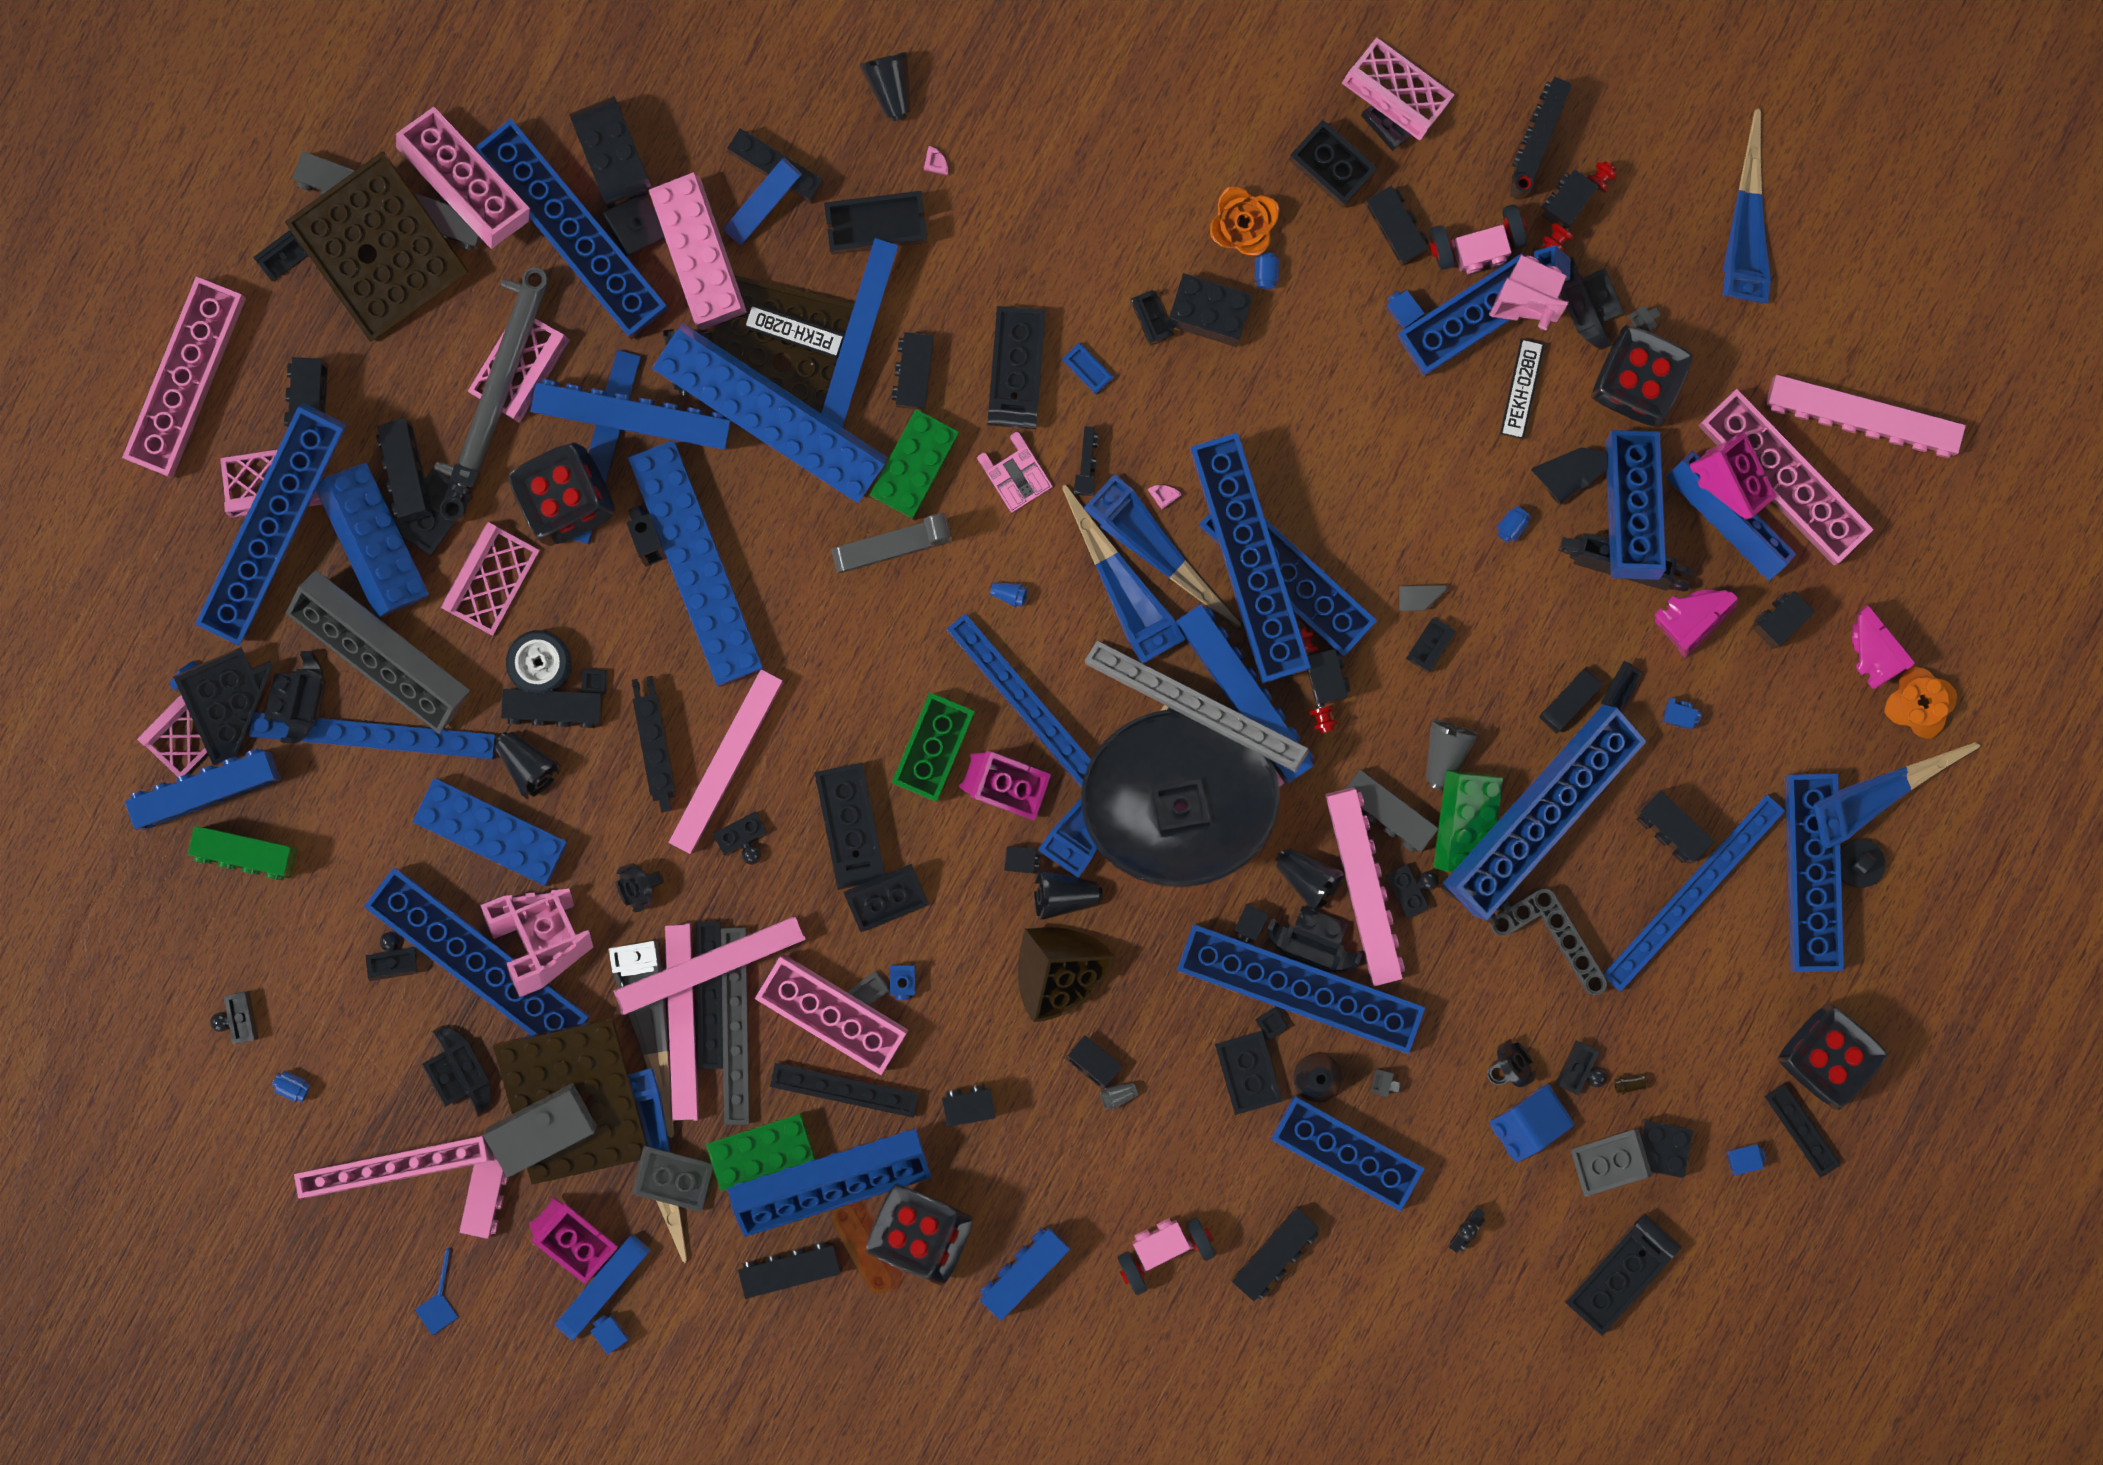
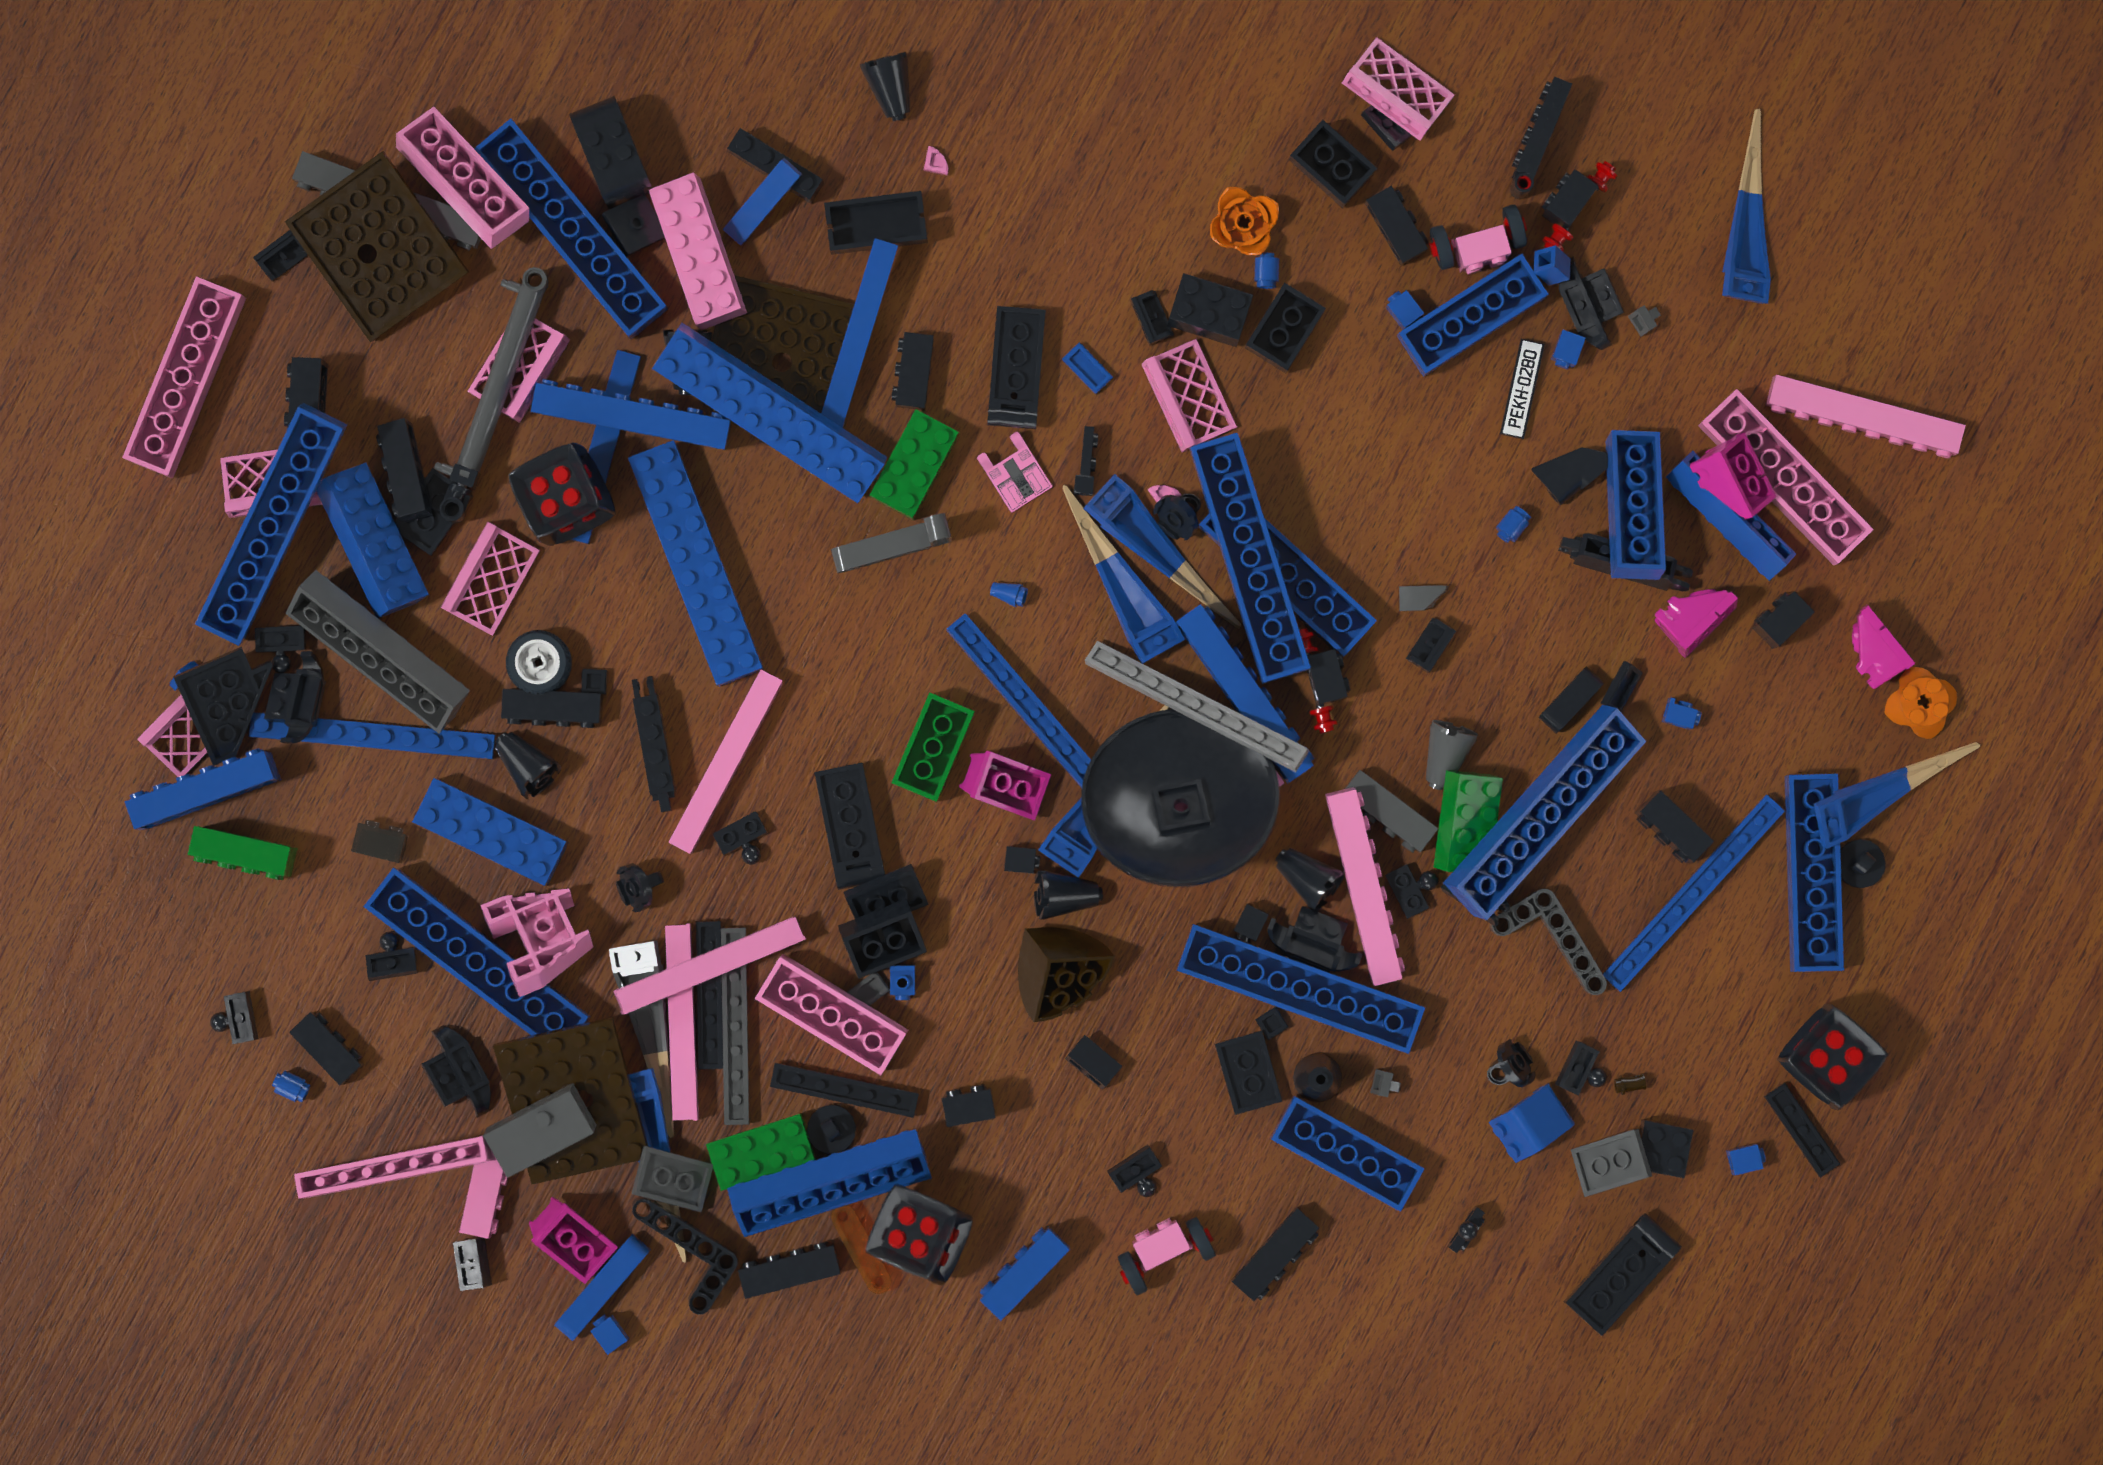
blue piece [415,1248,458,1335] -> none
black torso [627,506,667,567] -> none
tile [744,304,845,359] -> none
dark grey cone [1100,1082,1138,1110] -> none
bright pink piece [1489,255,1568,330] -> none
black piece [1590,325,1694,428] -> none
none -> black plate [255,626,306,673]
none -> black brick [289,1012,364,1086]
none -> clear smoke brick [351,820,409,863]
none -> hinge [453,1237,492,1291]
none -> black beam [632,1197,738,1315]
none -> black tile [807,1105,856,1154]
none -> black brick [838,899,927,979]
none -> black plate [1107,1144,1162,1197]
none -> bright pink fence [1141,339,1237,452]
none -> black tile [1153,493,1201,540]
none -> black brick [1245,283,1326,374]
none -> blue brick [1551,330,1586,370]

